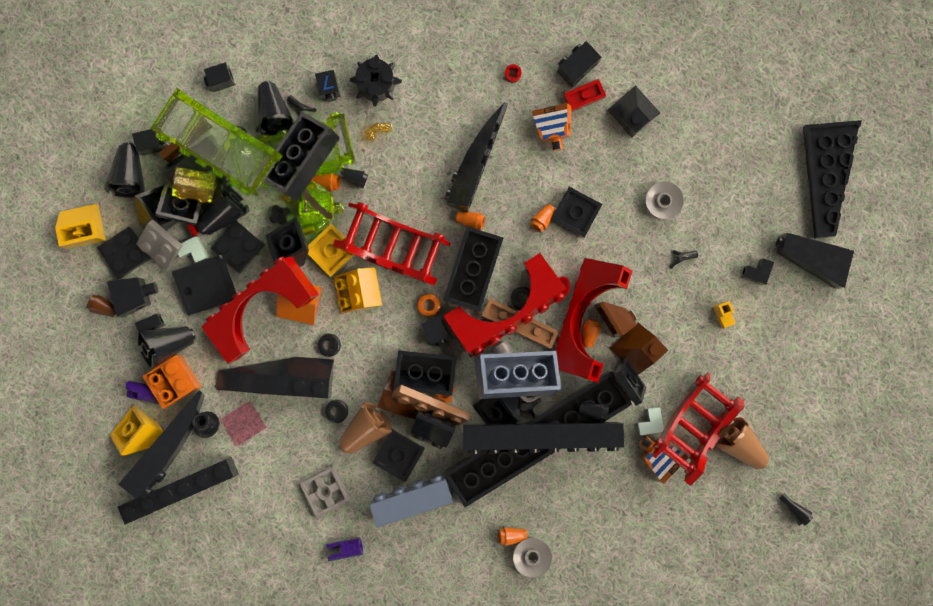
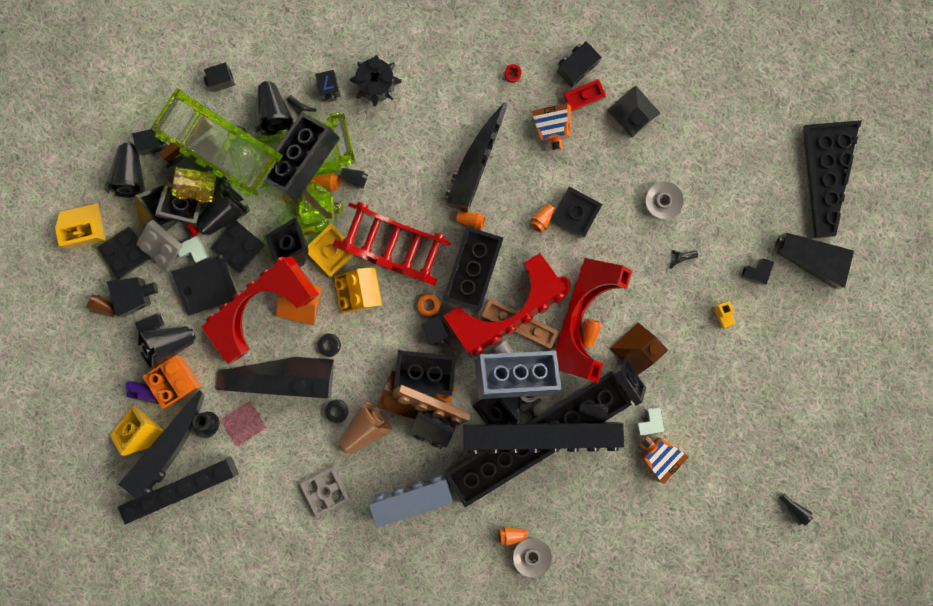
black plate [269,205,291,225] -> none
dark purple hinge [326,537,363,562] -> none
clear yellow arm [365,123,392,141] -> none
black plate [373,429,425,482] -> none
black piece [510,286,530,310] -> none
reddish brown slope [594,301,637,338] -> none
red fence [653,372,744,486] -> none
medium nougat cone [715,417,769,470] -> none

